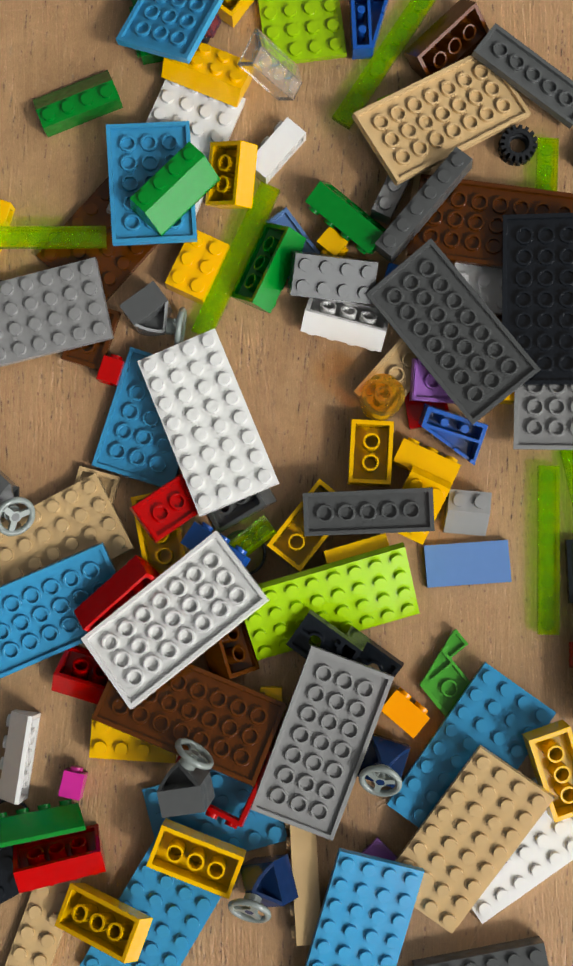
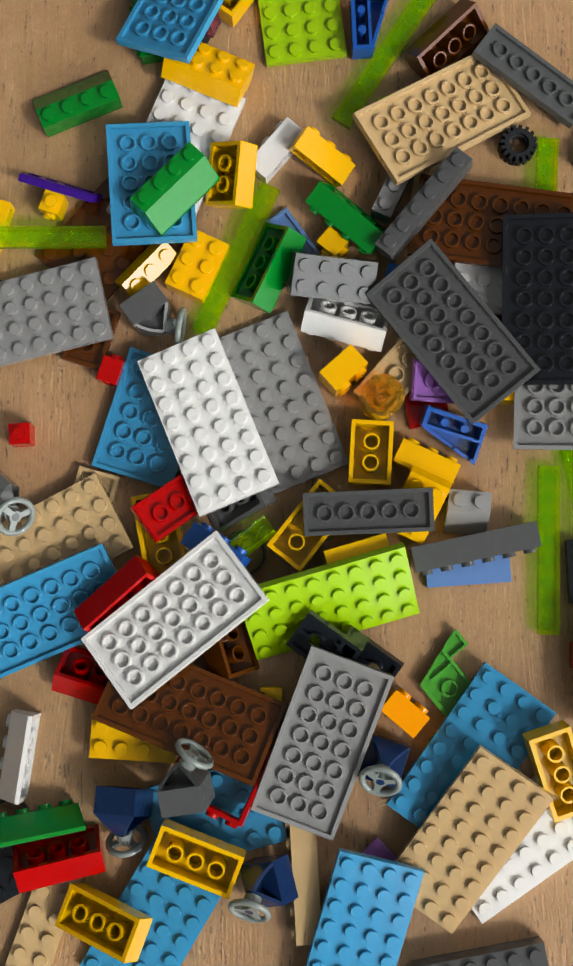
dark pink brick [58,765,88,801] -> none
clear slope [237,28,302,101] -> none
none -> red brick [8,422,35,448]
none -> dark purple tile [18,173,102,203]
none -> yellow brick [38,189,69,222]
none -> dark blue piece [93,786,154,858]
none -> yellow brick [114,243,178,297]
none -> light grey plate [219,311,349,495]
none -> yellow brick [288,126,355,187]
none -> yellow brick [318,344,368,397]
none -> dark grey brick [409,521,542,576]

